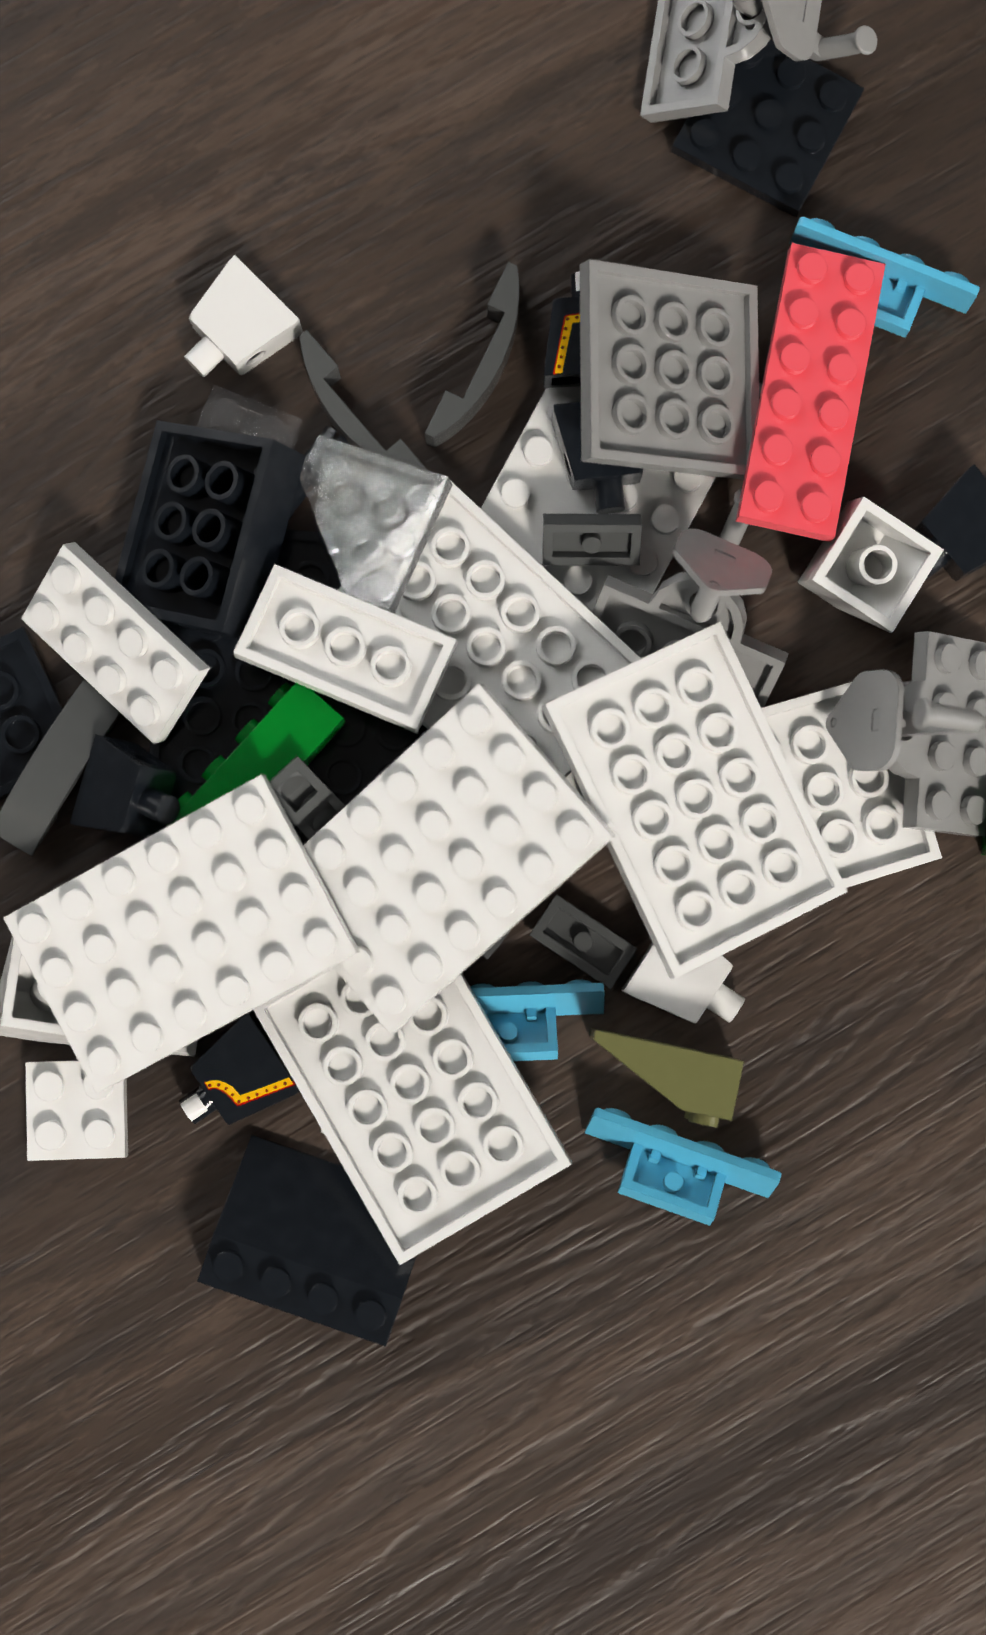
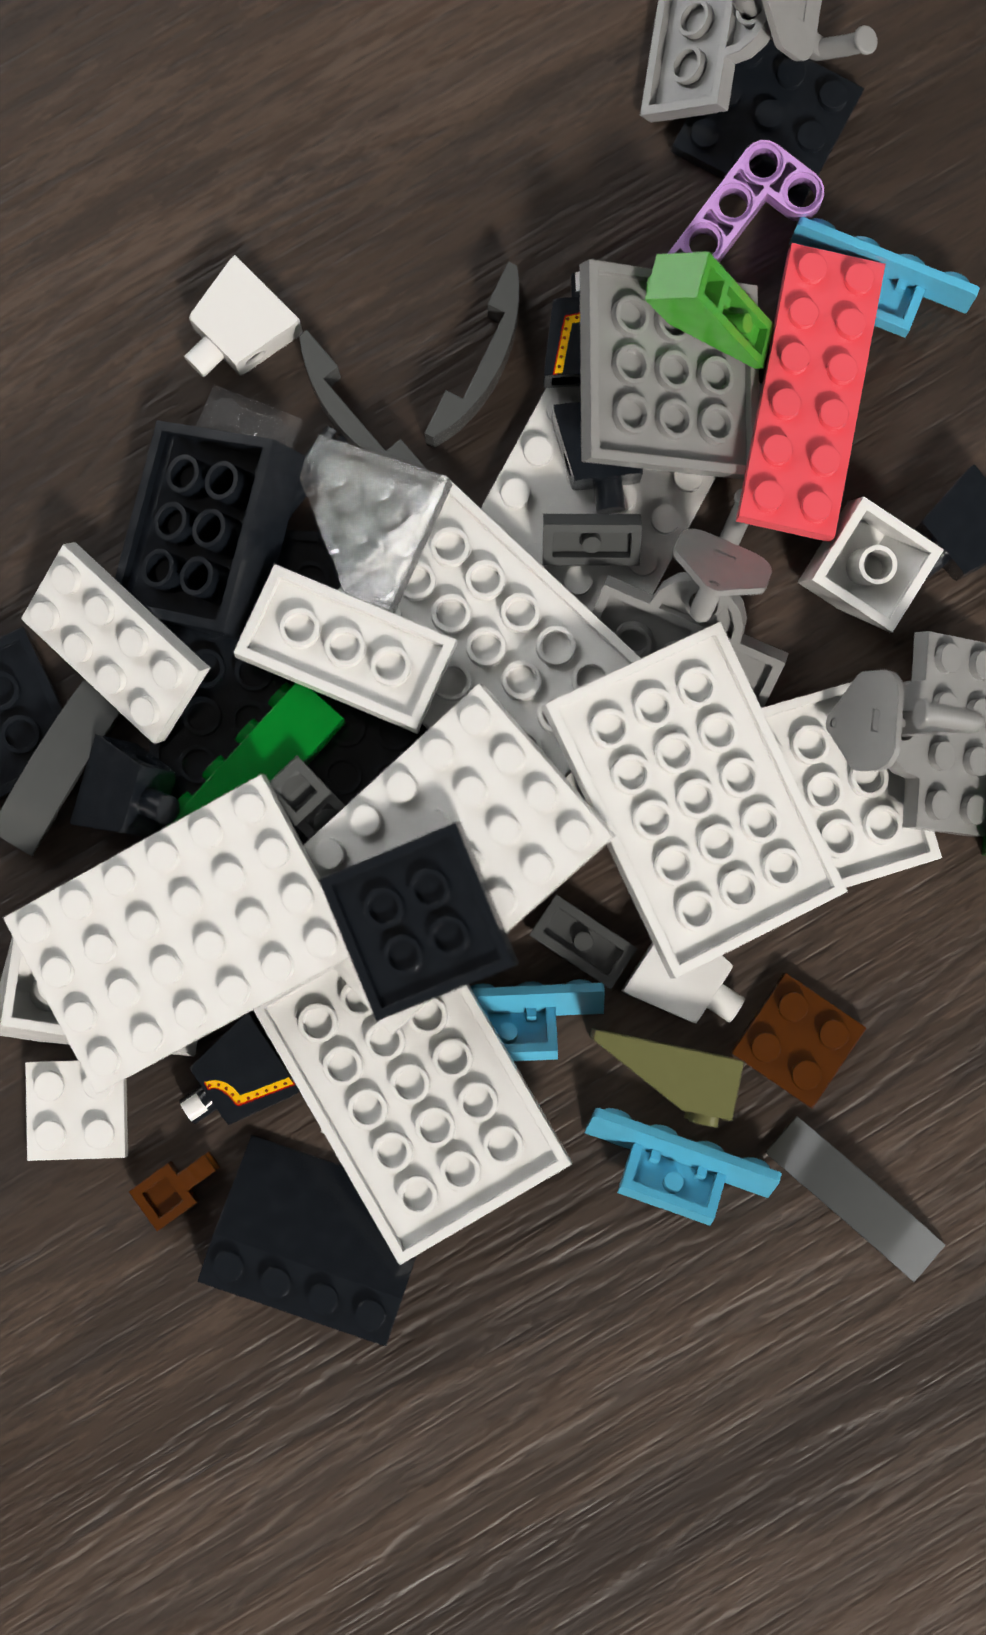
none -> reddish brown plate [129,1151,221,1231]
none -> black plate [319,821,519,1022]
none -> bright green slope [645,251,774,369]
none -> lavender beam [668,140,824,263]
none -> reddish brown plate [730,973,867,1109]
none -> dark grey slope [765,1116,946,1282]

